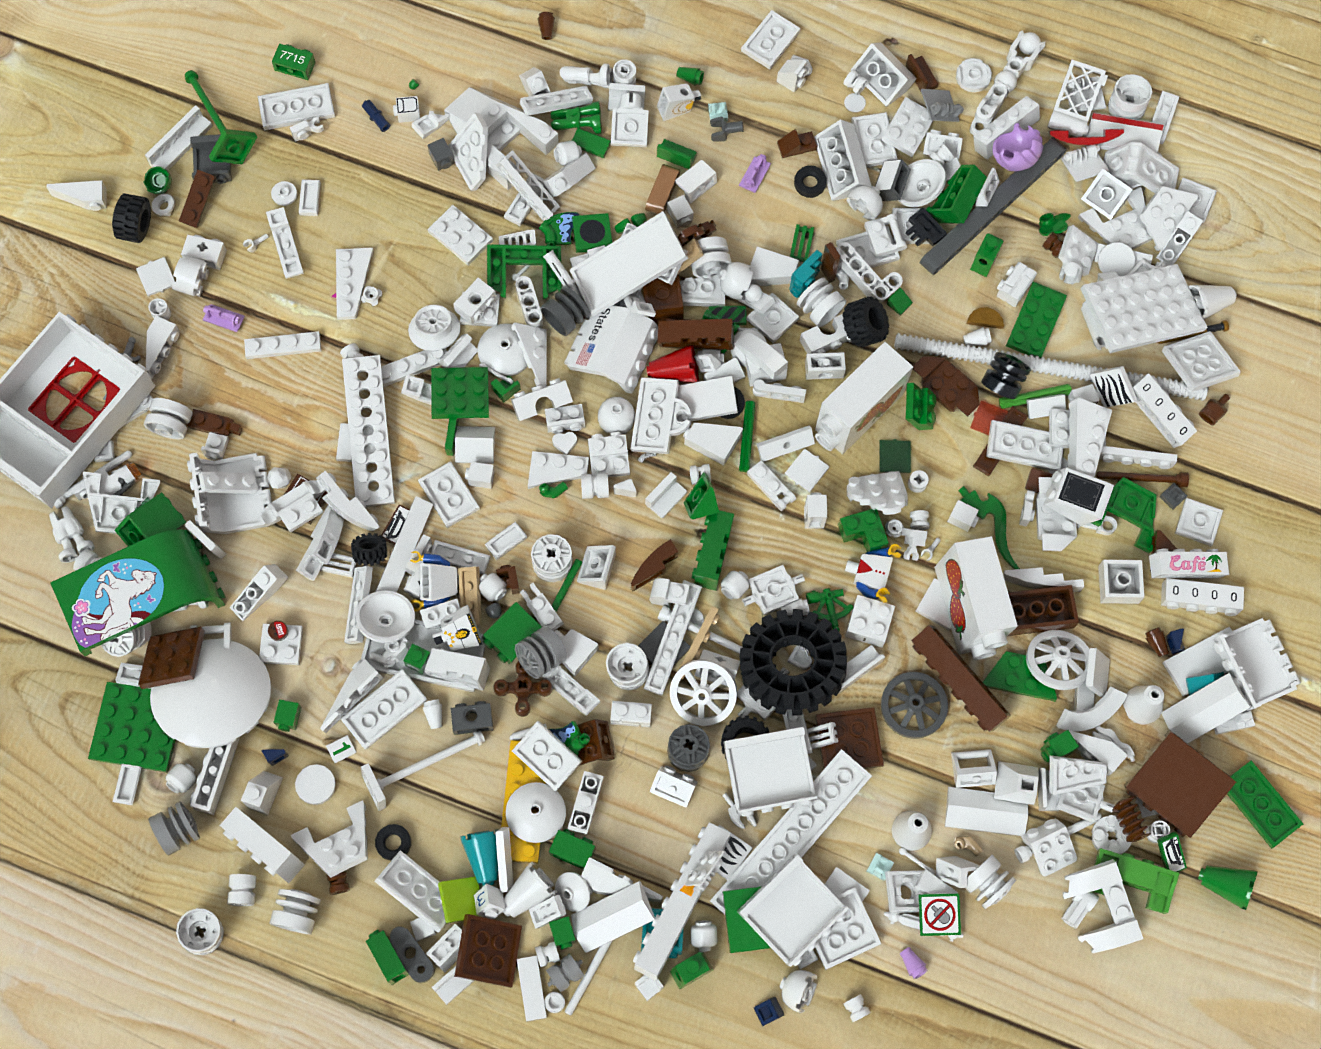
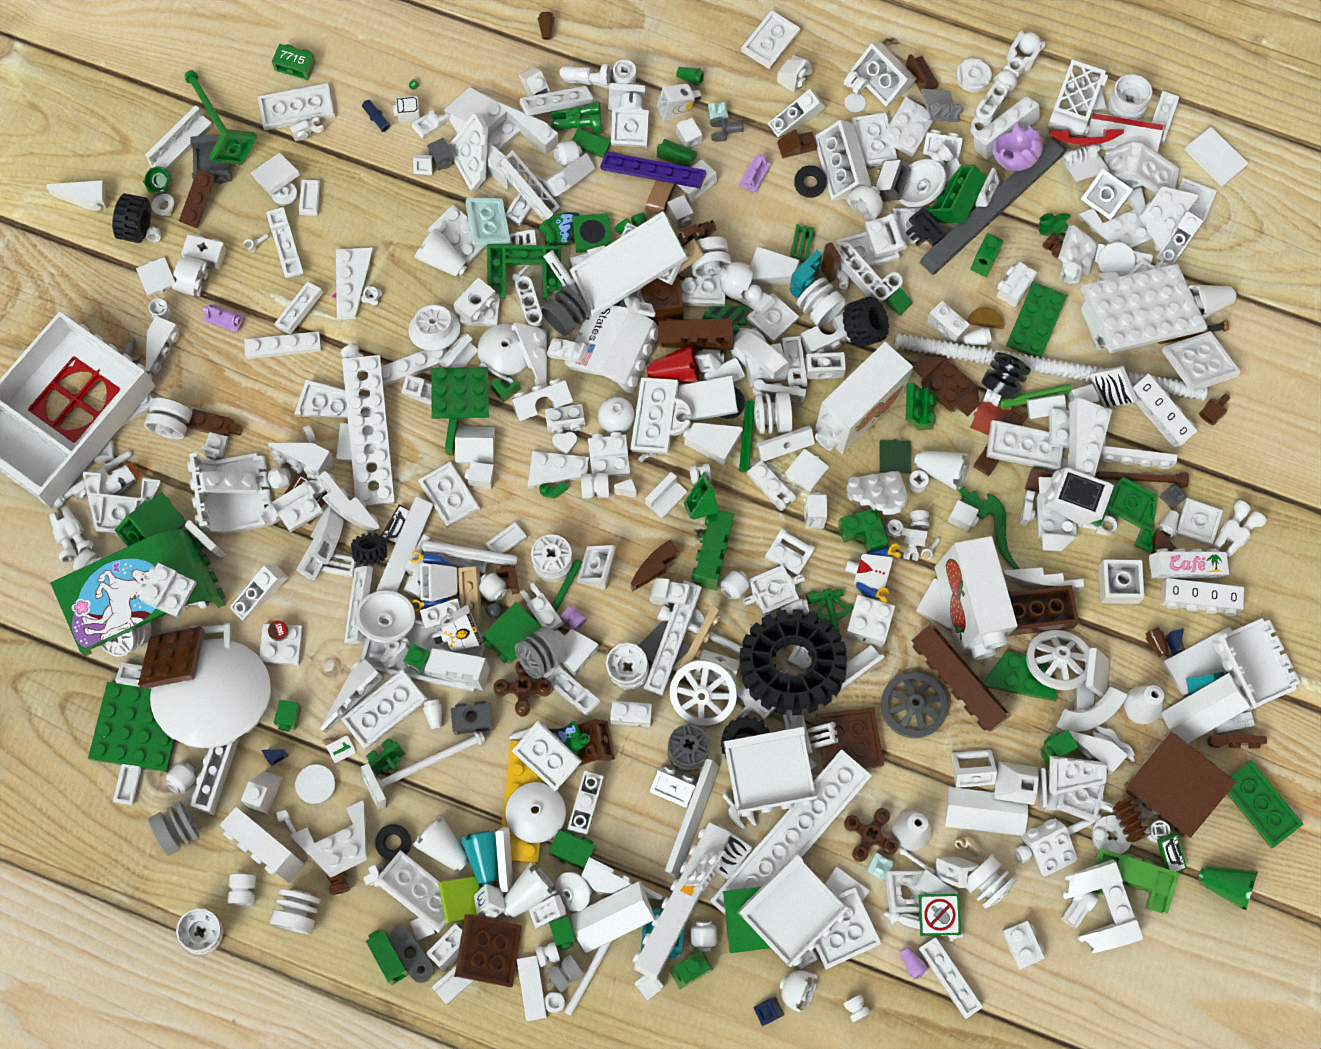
none -> white plate [138,563,197,618]
none -> white hinge [146,226,161,242]
none -> white tile [250,153,300,196]
none -> white slope [268,443,335,480]
none -> white plate [274,282,324,335]
none -> white hand [276,810,296,834]
none -> white wing [294,380,372,418]
none -> white tile [302,425,316,443]
none -> white tile [363,865,385,887]
none -> green hips [366,738,405,776]
none -> white cone [412,815,468,871]
none -> white tile [413,154,433,175]
none -> white cone [414,229,467,277]
none -> white axle [422,540,518,566]
none -> light aqua plate [465,198,510,246]
none -> white hinge [546,338,587,363]
none -> lavender wheel [560,605,587,631]
none -> dark purple tile [600,152,707,189]
none -> white tile [665,759,719,879]
none -> white brick [676,118,702,149]
none -> white wheel [754,392,792,434]
none -> white plate [765,528,816,576]
none -> white slope [768,89,826,137]
none -> white plate [781,336,807,387]
none -> reddish brown gear [844,808,899,862]
none -> white cone [914,450,970,491]
none -> white plate [918,937,983,1019]
none -> white brick [927,301,970,344]
none -> white wheel [983,389,1001,407]
none -> white bracket [1002,921,1045,970]
none -> white cone [1157,510,1179,540]
none -> white tile [1184,127,1249,187]
none -> reddish brown hinge [1207,734,1267,749]
none -> white piece [1214,500,1267,557]

